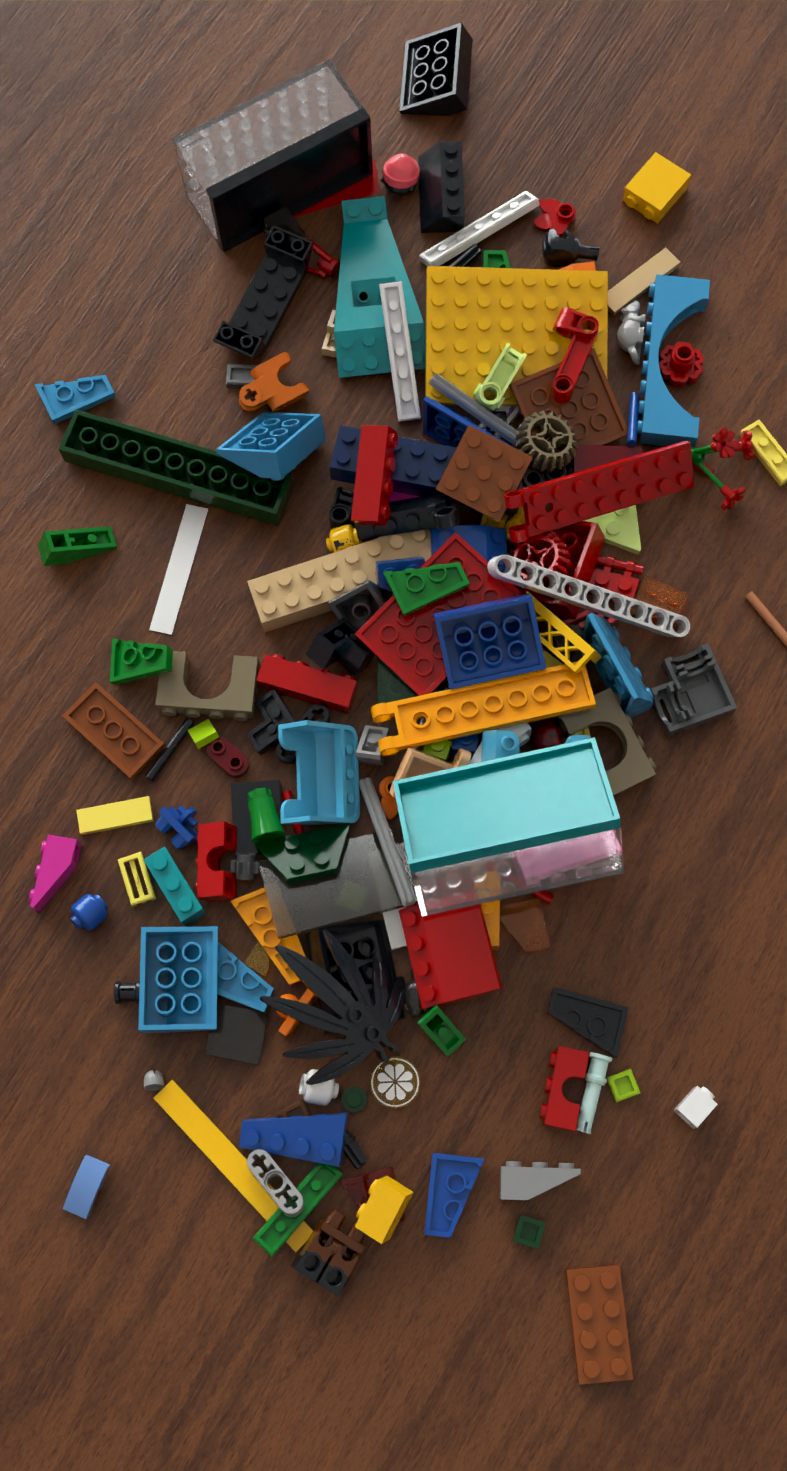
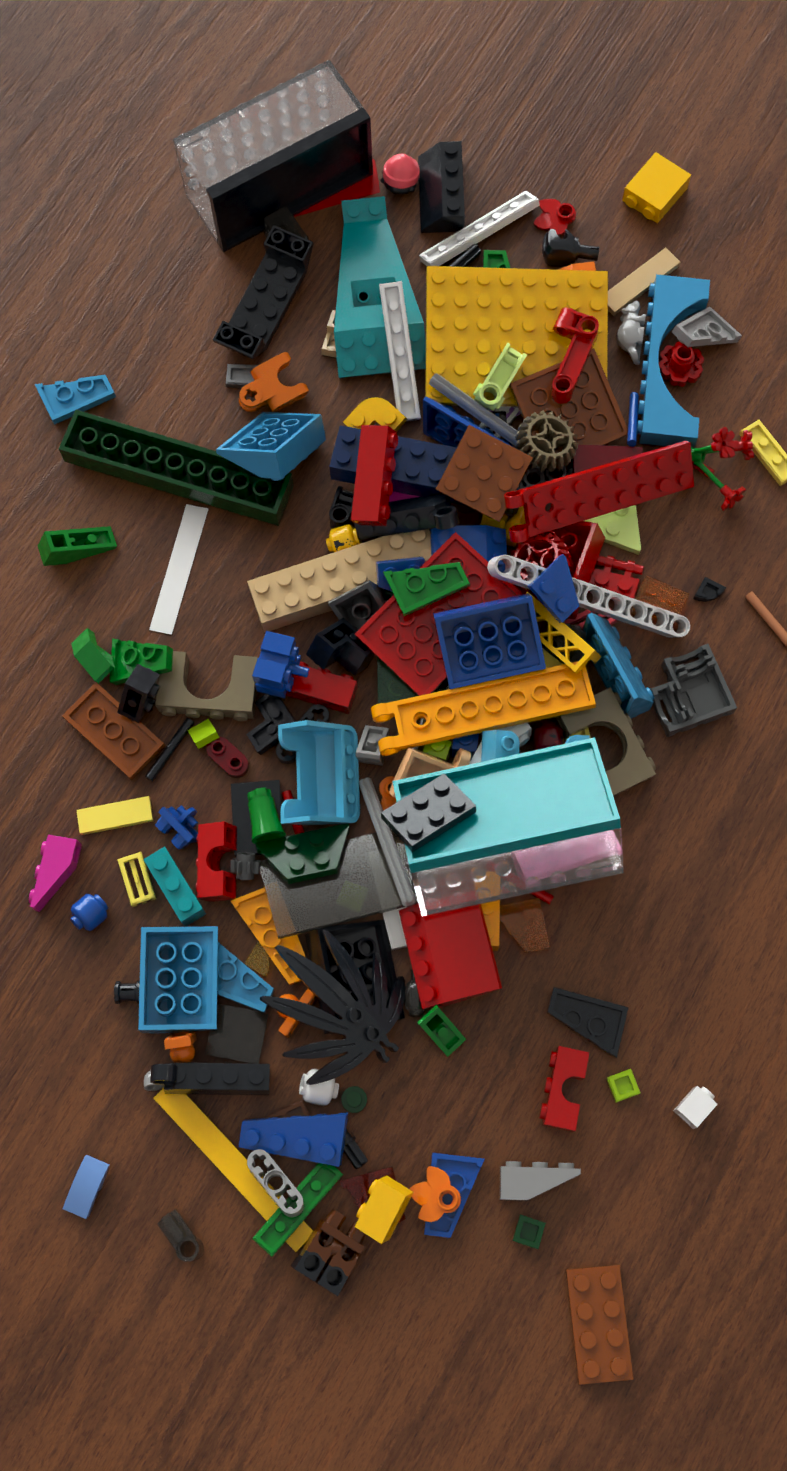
red plant [305,238,340,279] -> none
dish [369,1056,421,1109] -> none
black slope [399,23,473,116] -> none
light aqua pin [576,1052,613,1134] -> none
none -> green slope [71,628,115,684]
none -> black brick [117,664,160,723]
none -> black hinge [150,1063,270,1095]
none -> clear smoke piece [157,1209,204,1262]
none -> orange tile [164,1031,197,1063]
none -> blue brick [252,631,310,698]
none -> yellow plate [343,397,407,432]
none -> plate [381,774,476,852]
none -> orange plate [409,1166,461,1222]
none -> blue wing [527,554,580,623]
none -> light grey wing [672,307,742,347]
none -> black tile [693,577,726,602]

